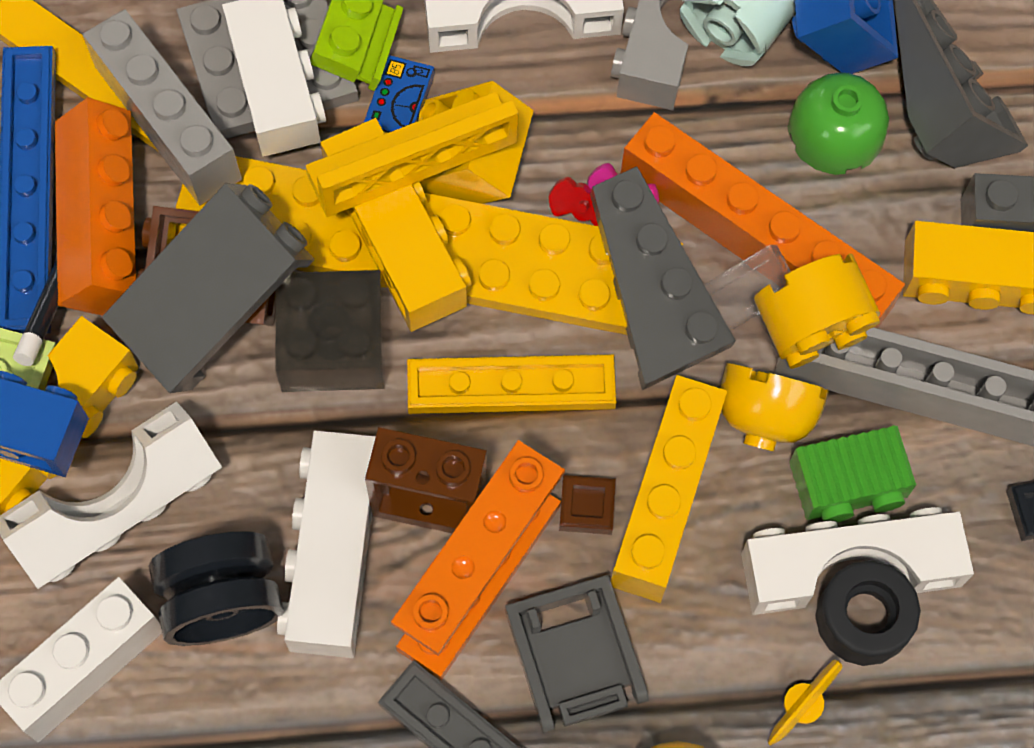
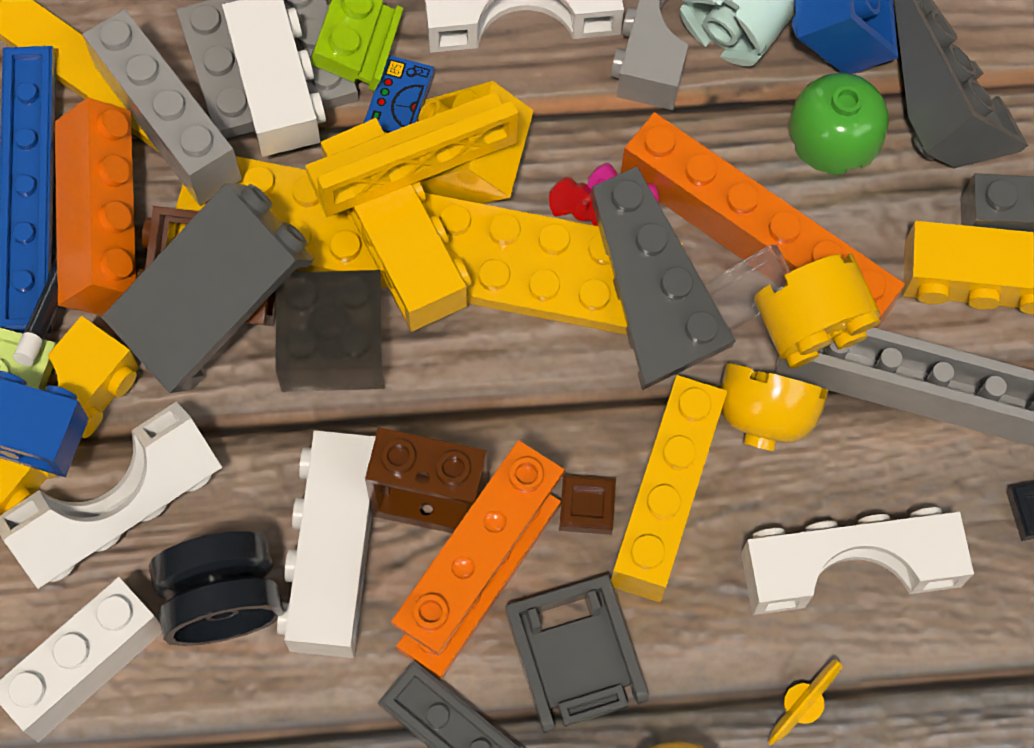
yellow tile [407,355,616,414] -> none
bright green brick [790,425,916,523] -> none
black tyre [815,560,921,666] -> none

